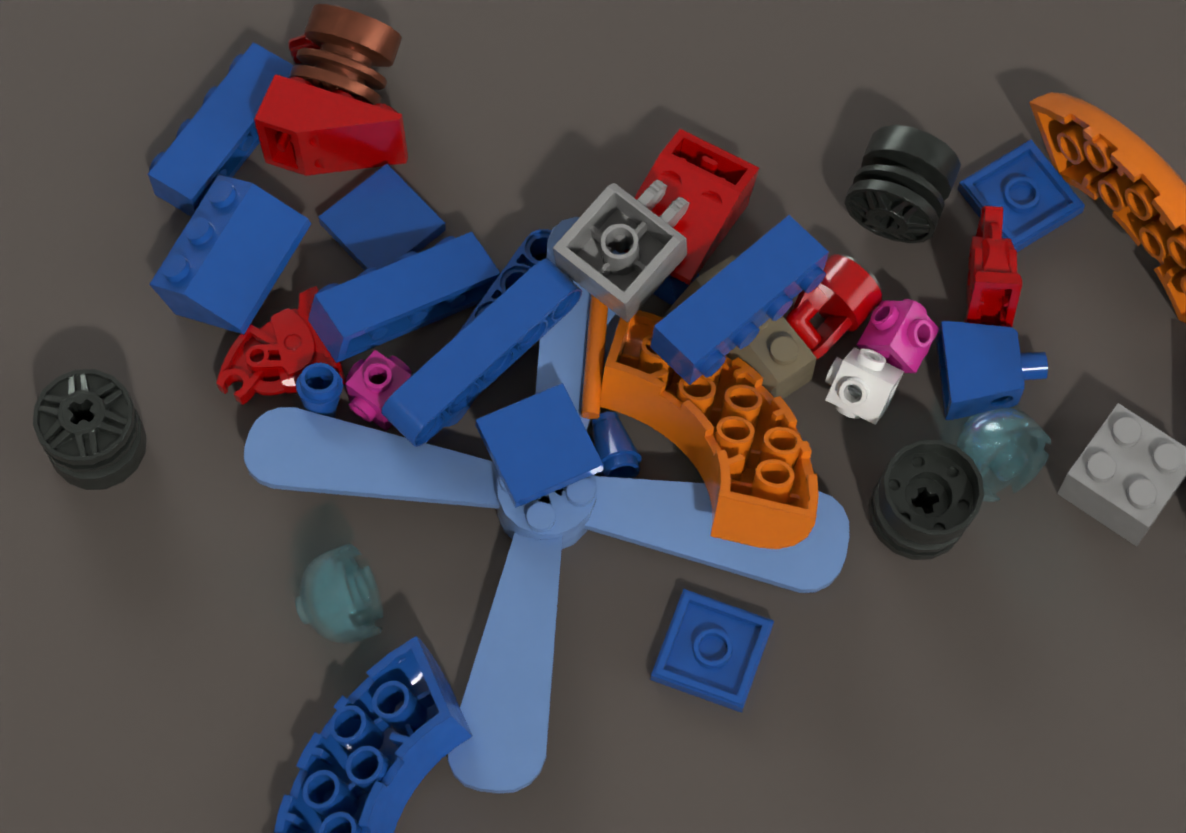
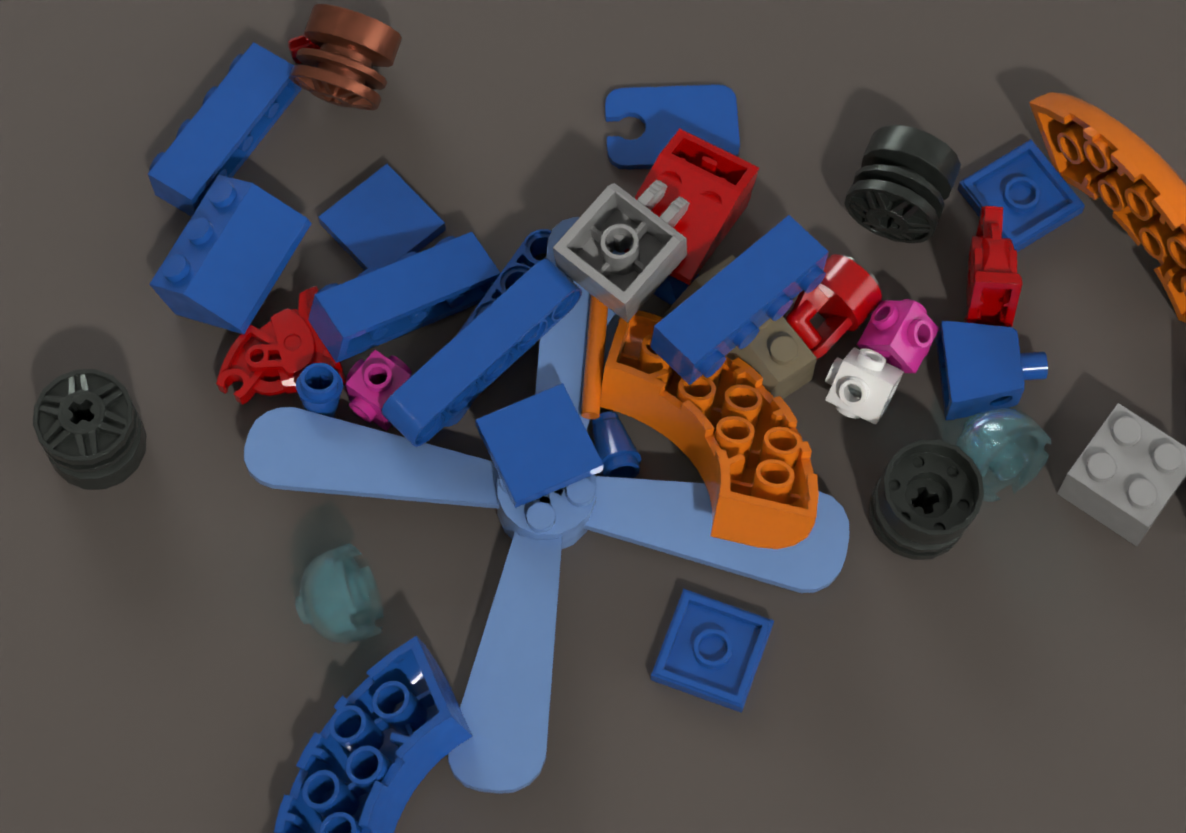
red slope [254,74,408,176] -> none
none -> blue piece [605,85,740,170]

